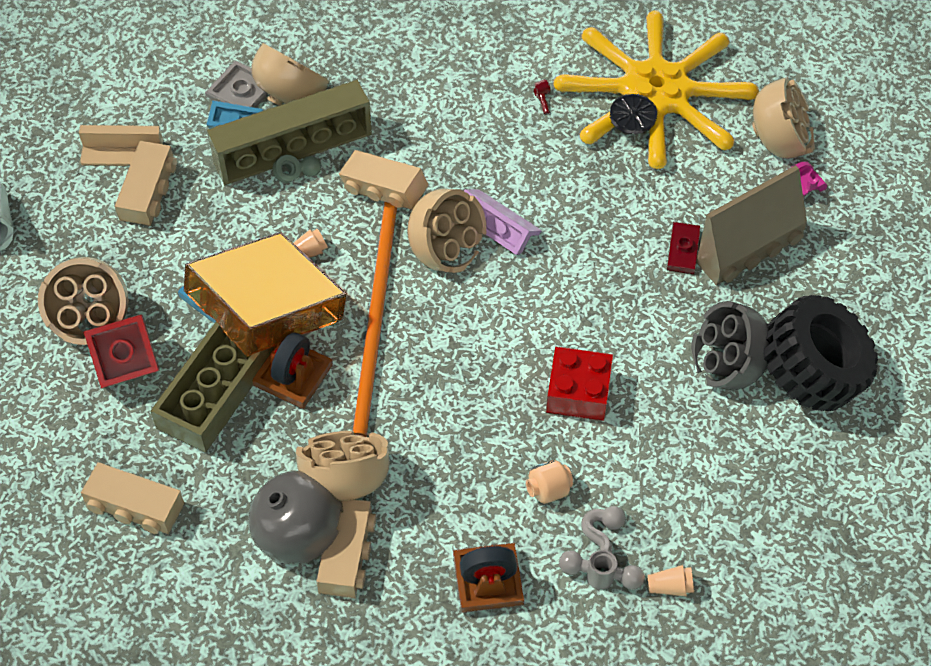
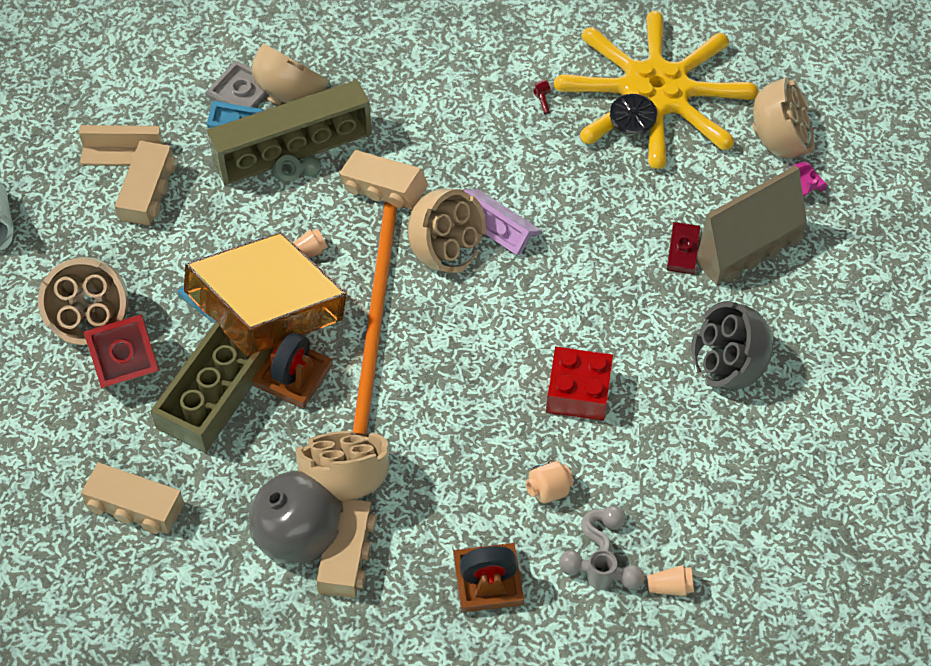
black tyre [764,295,878,411] -> none

